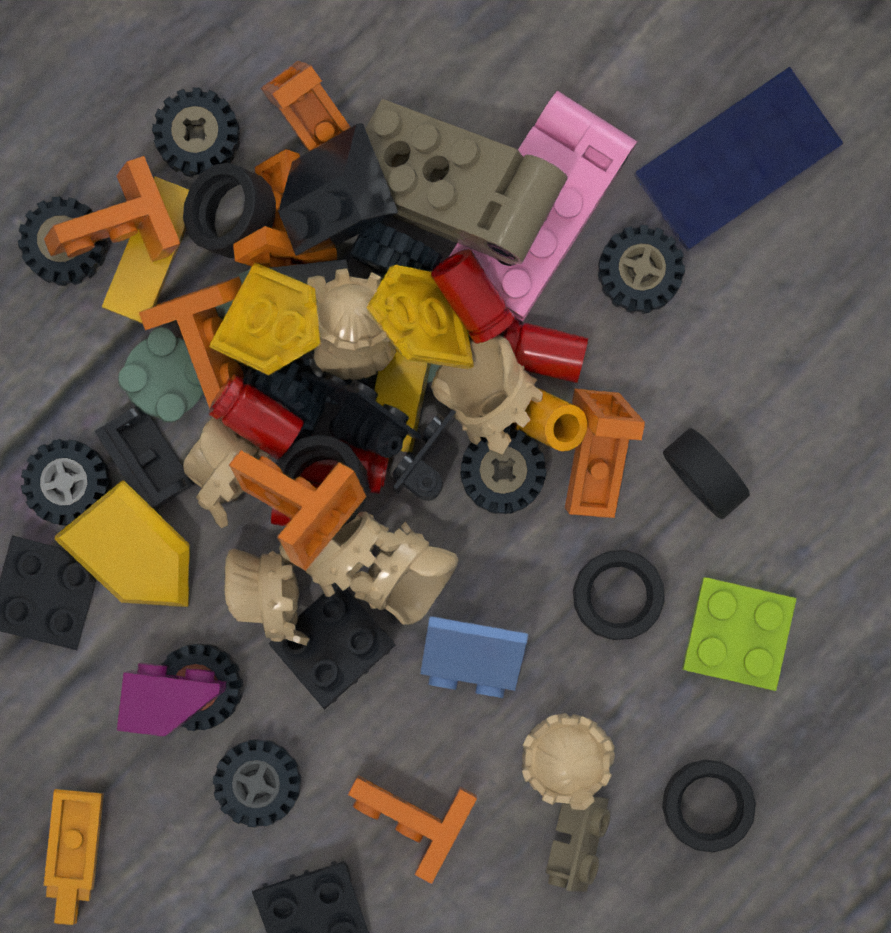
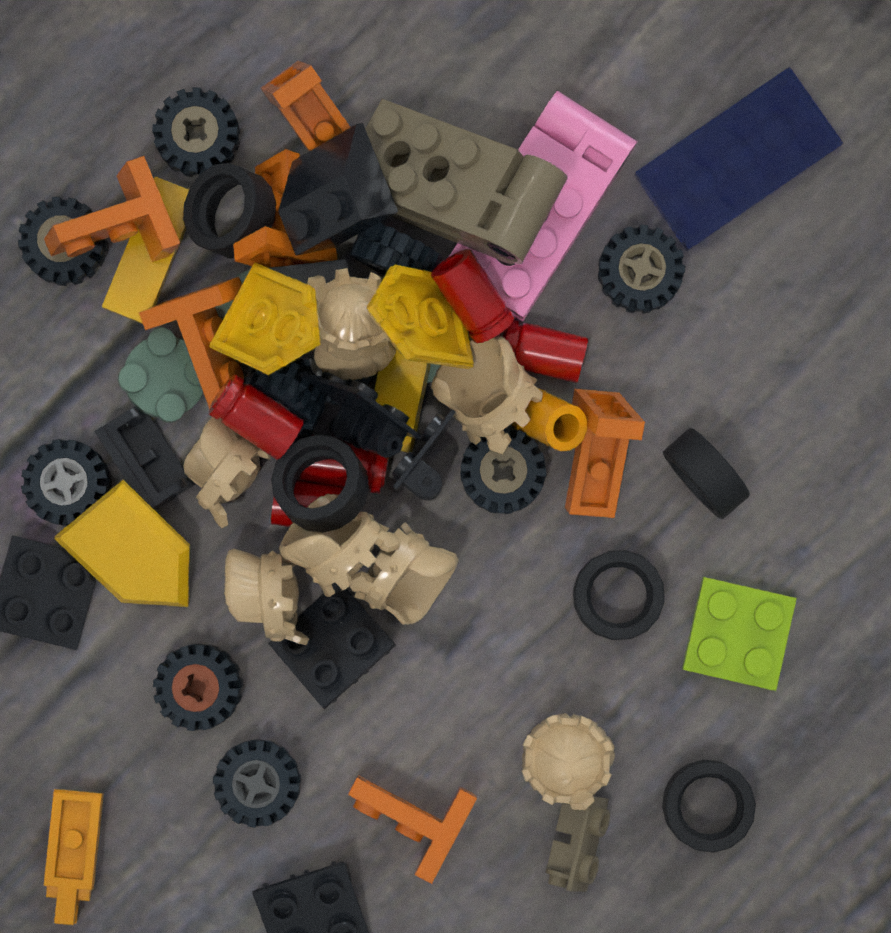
magenta slope [117,663,226,737] -> none
orange bracket [229,450,366,571] -> none
medium blue slope [420,617,528,698] -> none

